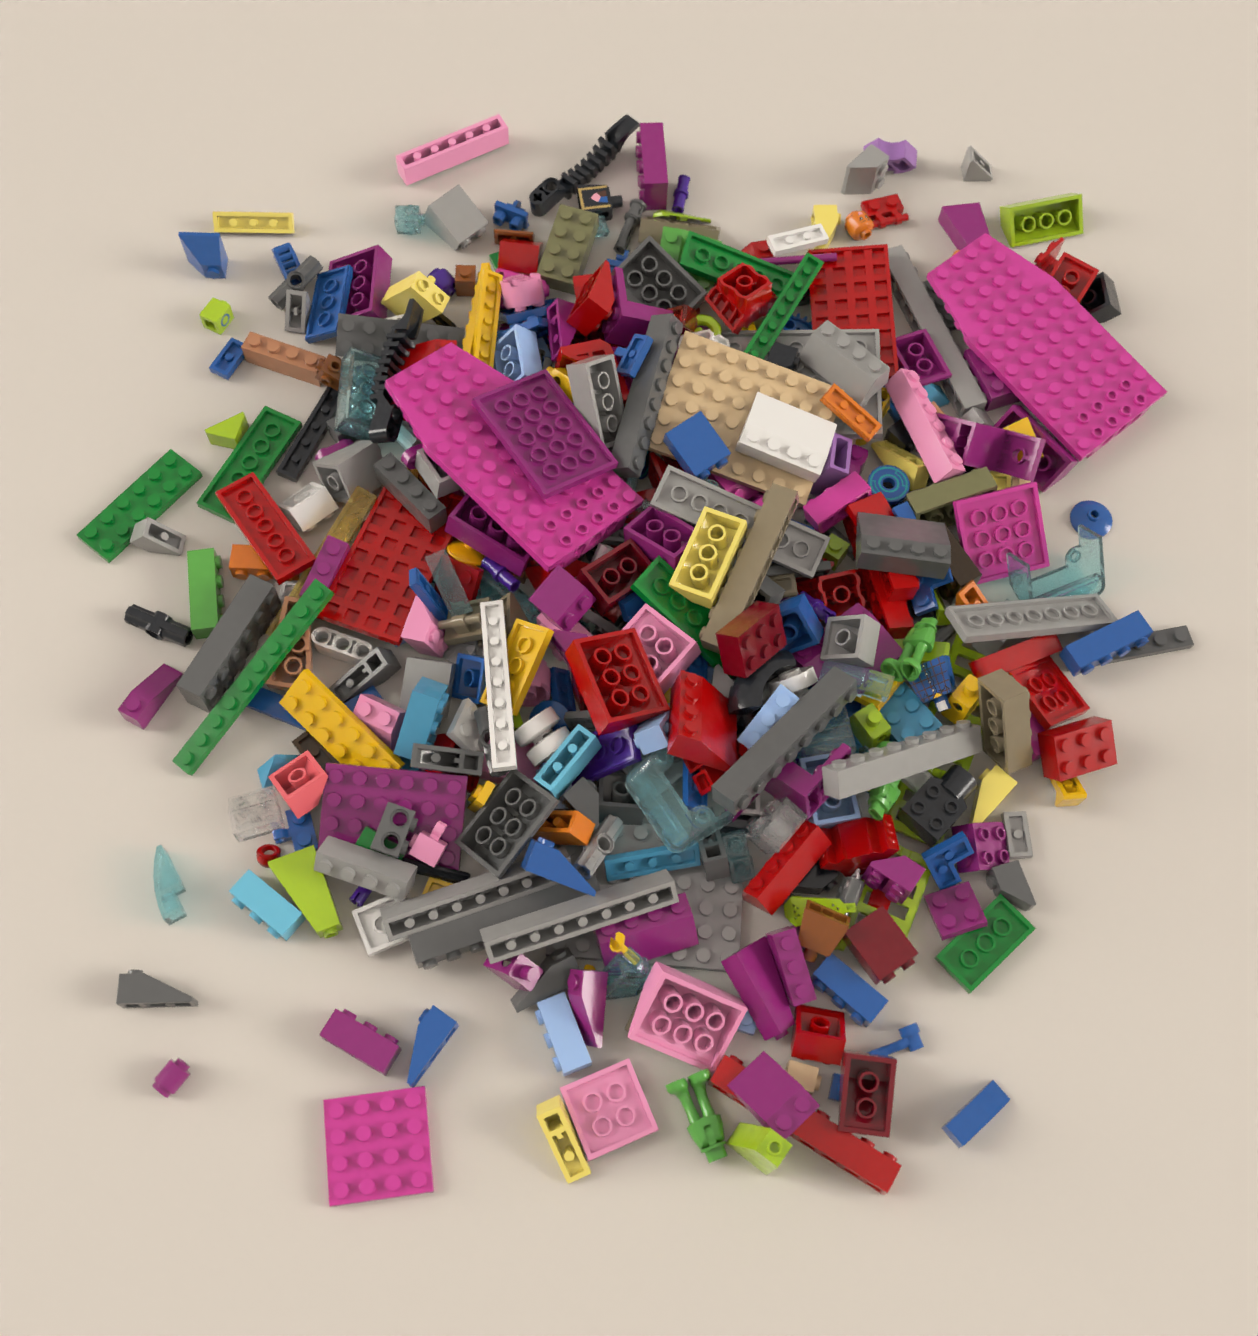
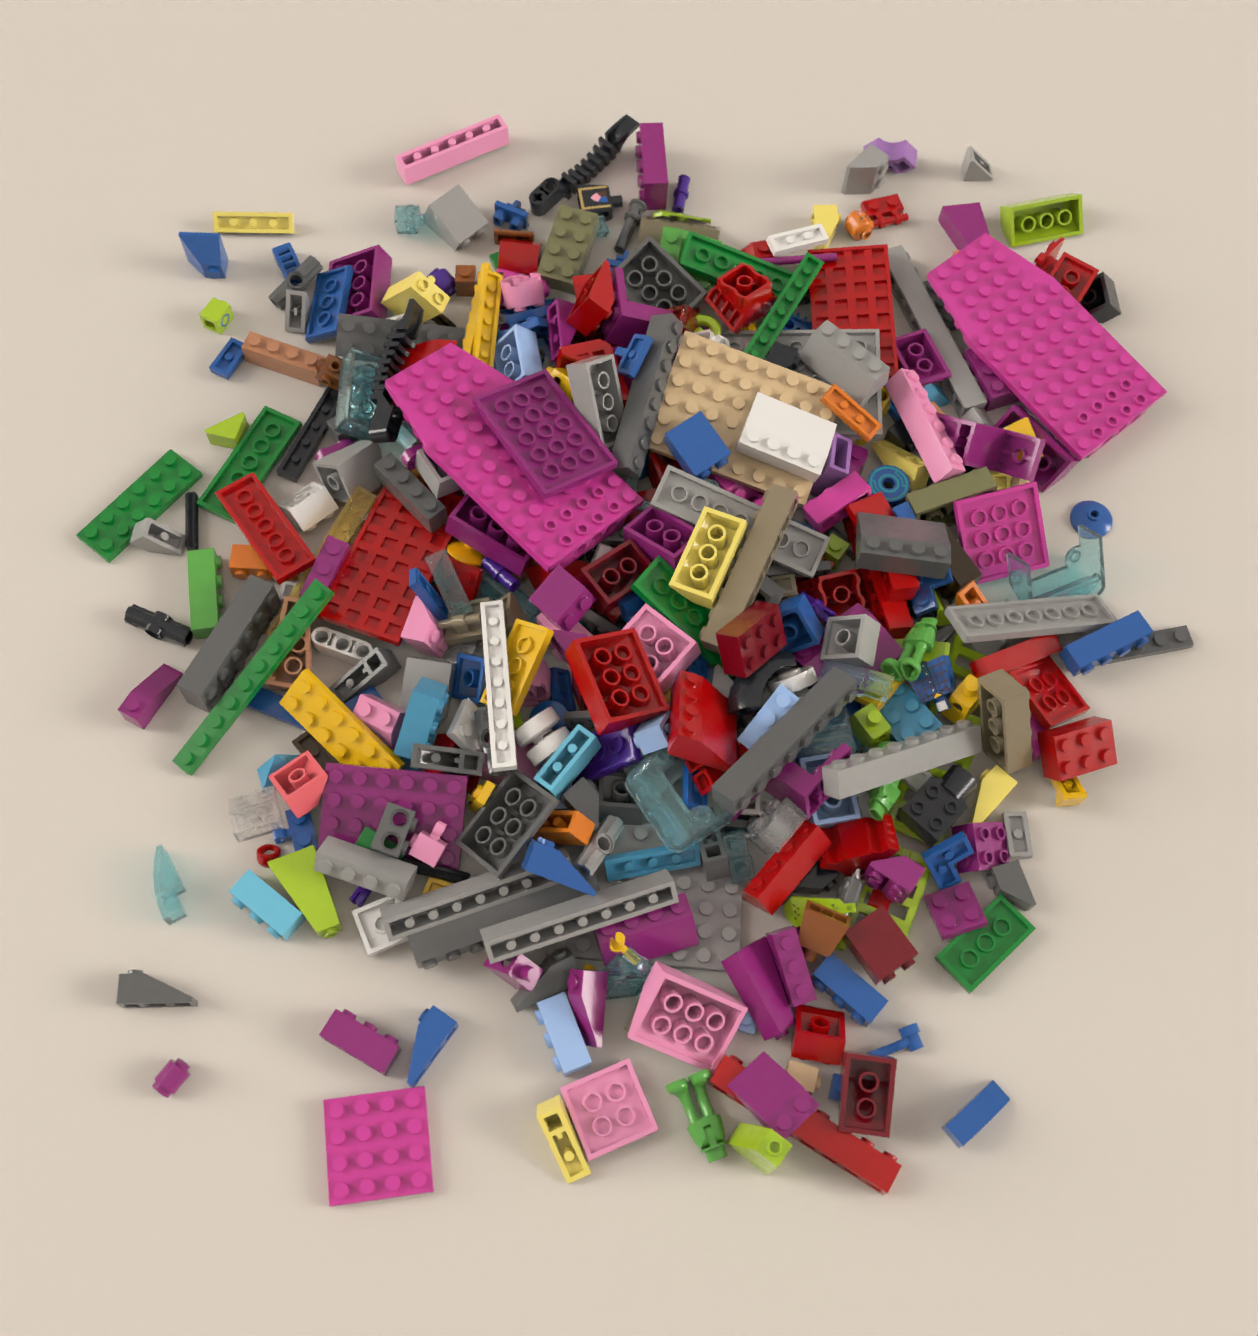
none -> black axle [185,492,198,551]

